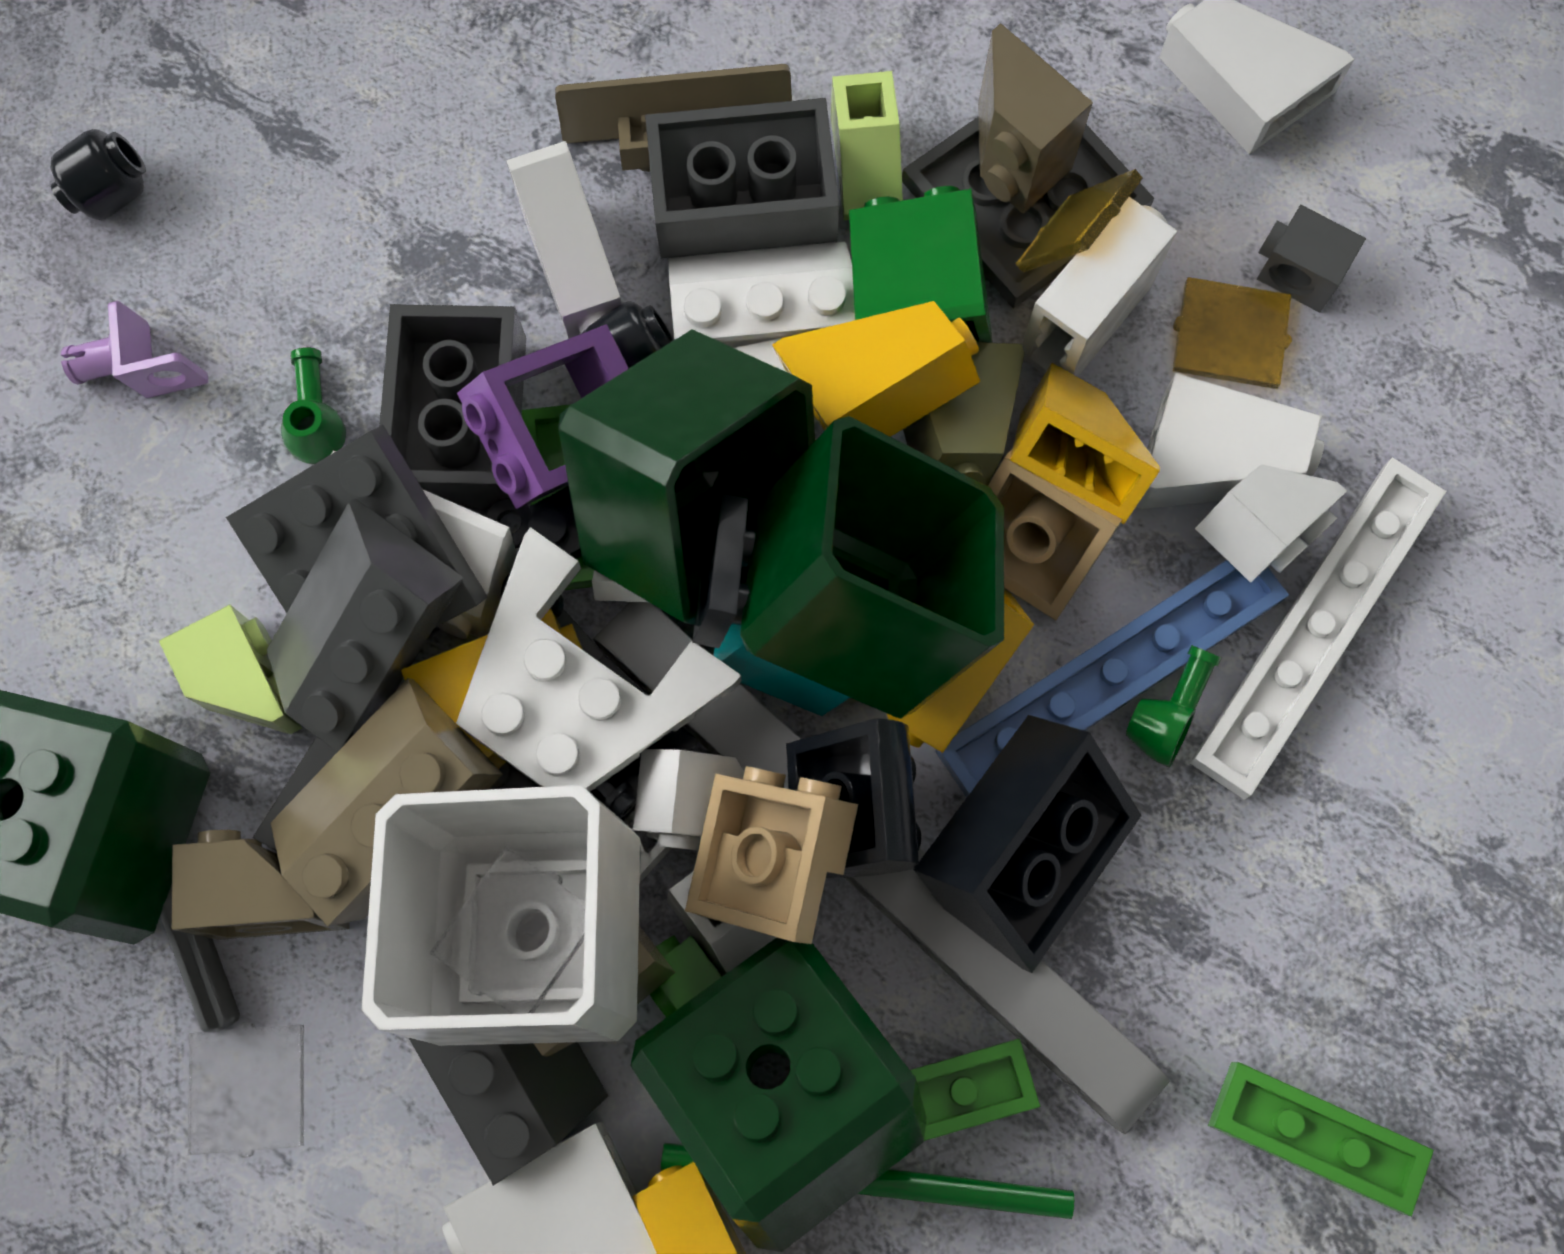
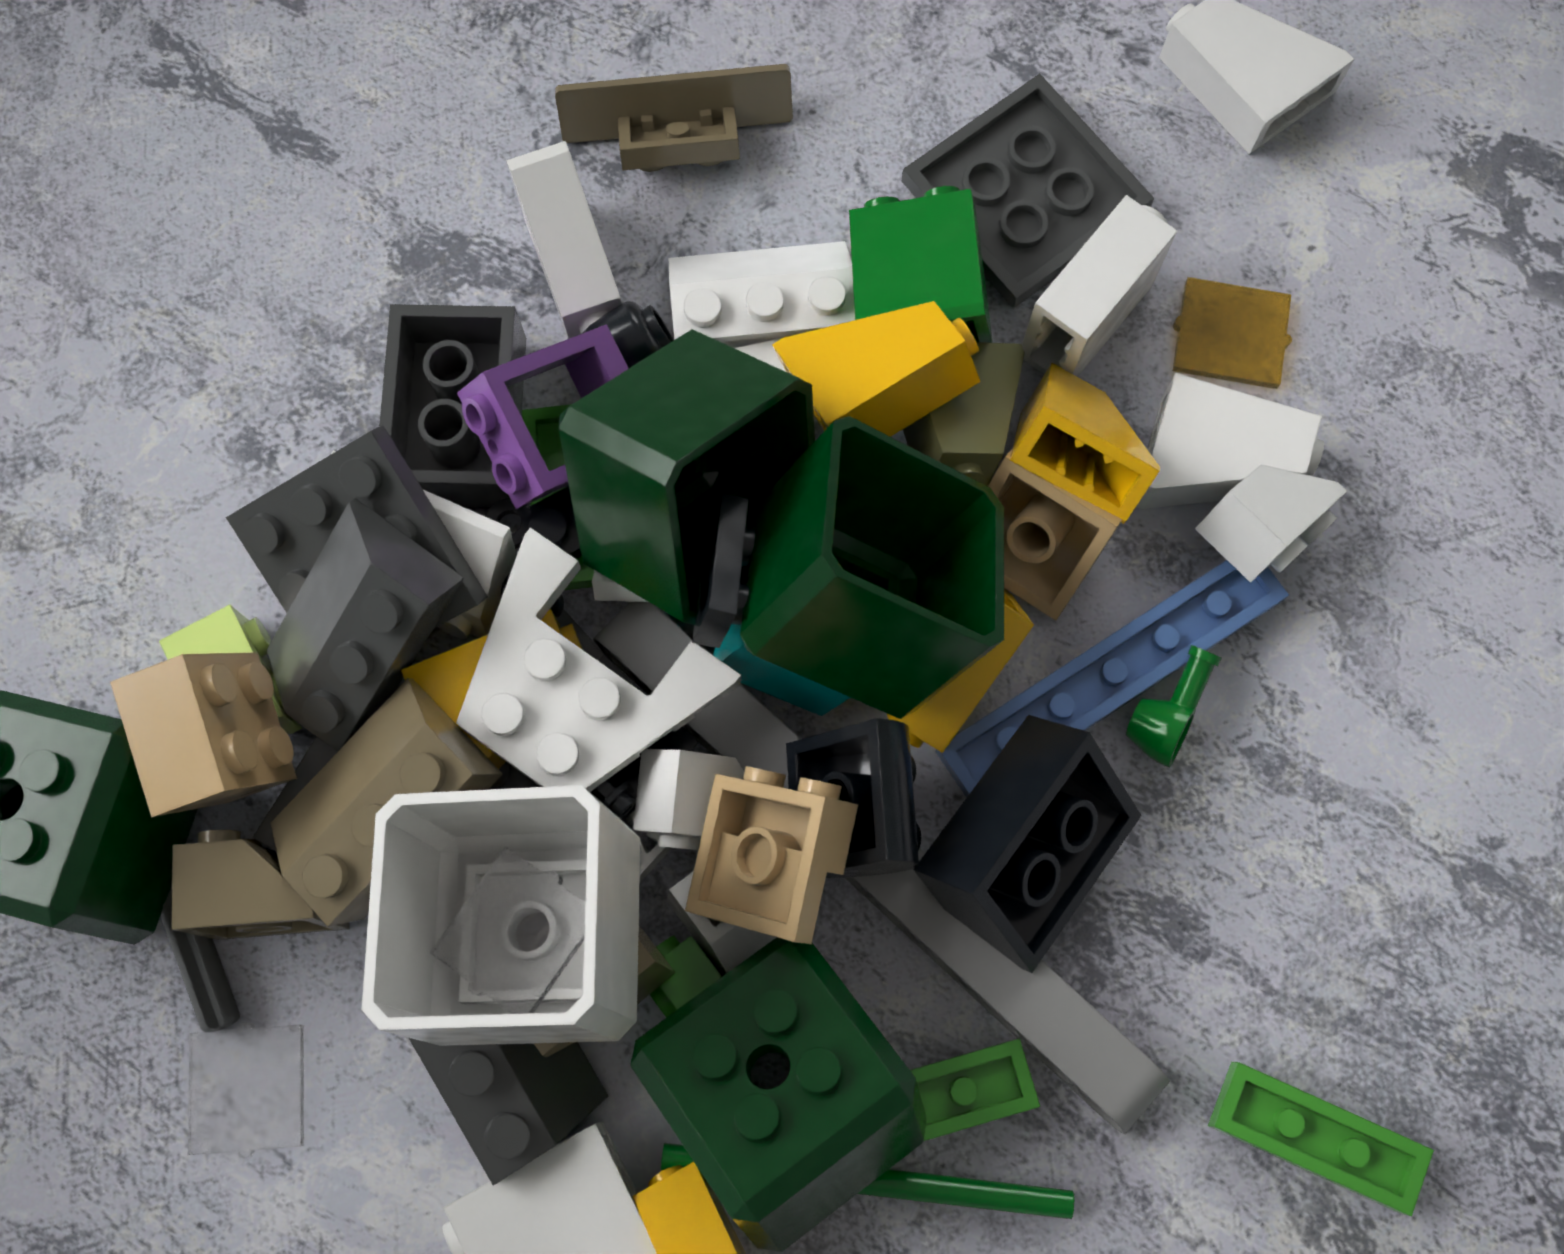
black head [50,129,146,220] -> none
lavender bracket [61,301,208,398] -> none
green bar [281,347,346,464] -> none
dark grey slope [645,98,840,259] -> none
yellowish green slope [830,71,903,221] -> none
dark tan slope [978,23,1093,214] -> none
clear yellow piece [1015,169,1143,272] -> none
white plate [1189,457,1447,800] -> none
dark grey brick [1257,204,1366,313] -> none
none -> tan brick [110,652,297,817]

